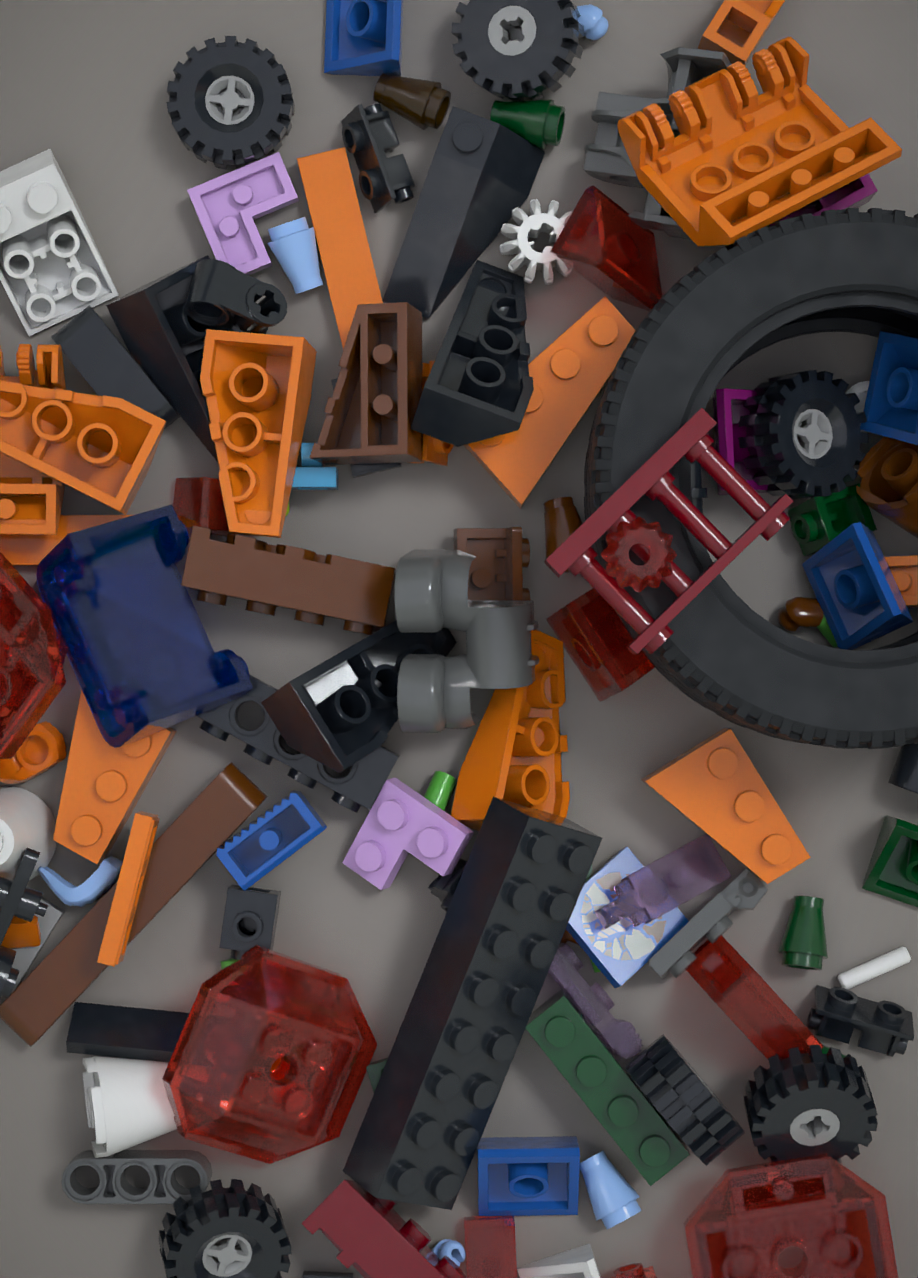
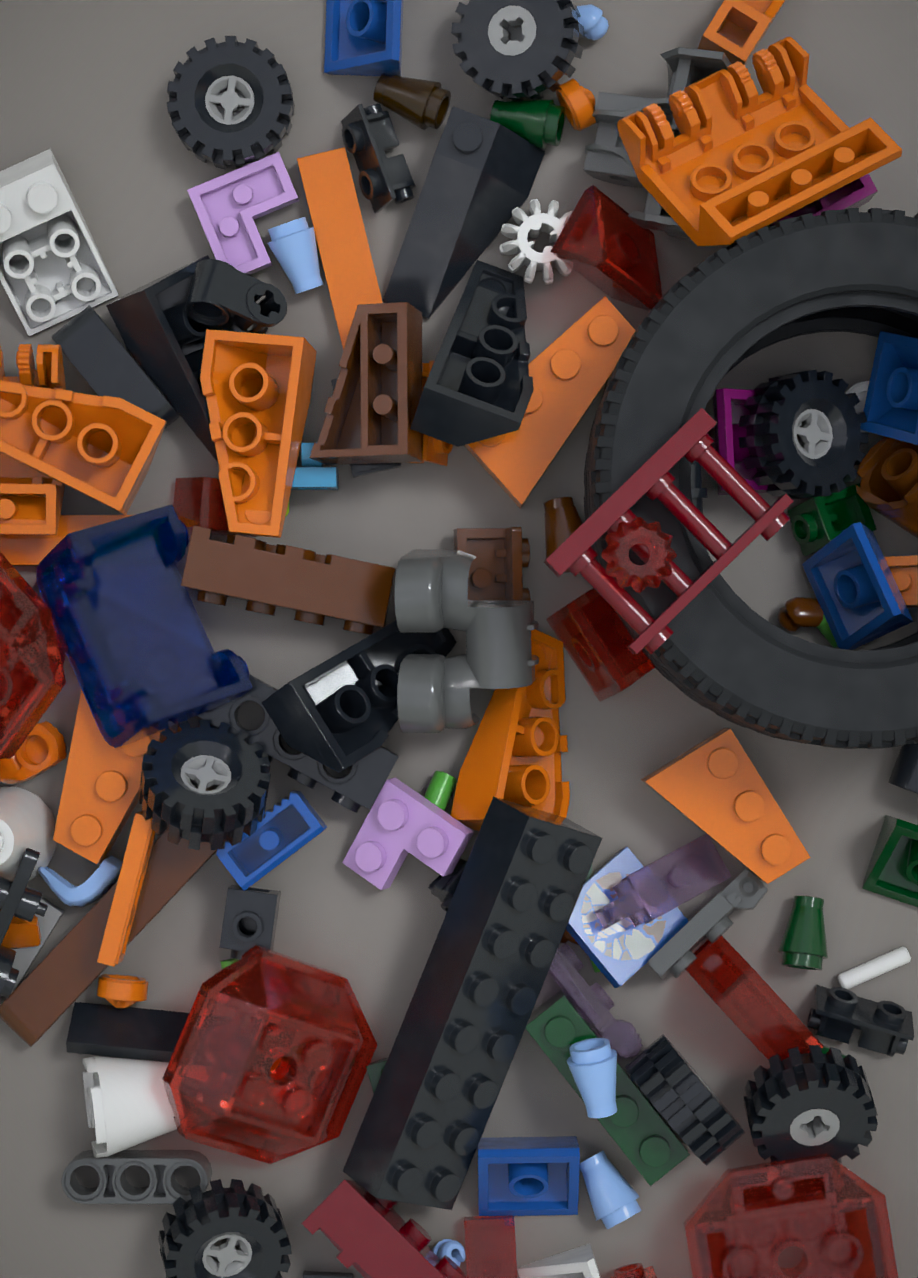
none -> orange tile [97,974,149,1008]
none -> black wheel [139,720,271,850]
none -> orange tile [556,78,596,131]
none -> light blue cone [567,1038,618,1118]

